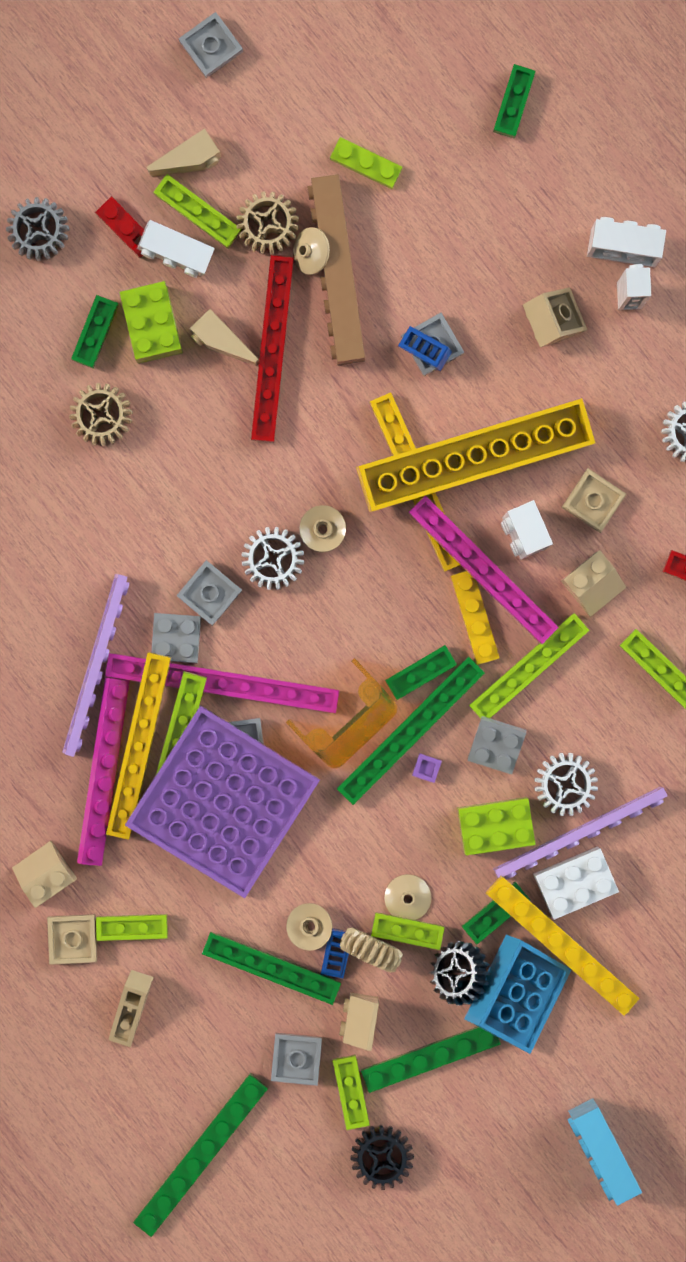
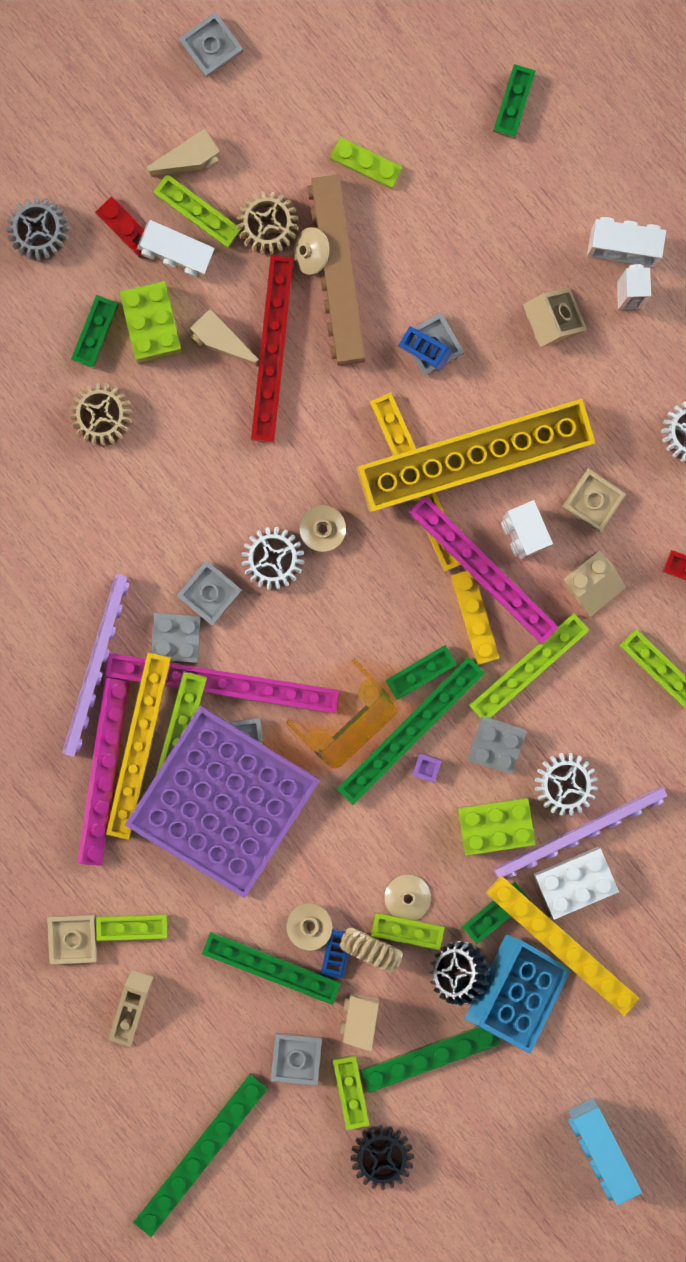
tan slope [12,841,77,908] -> none

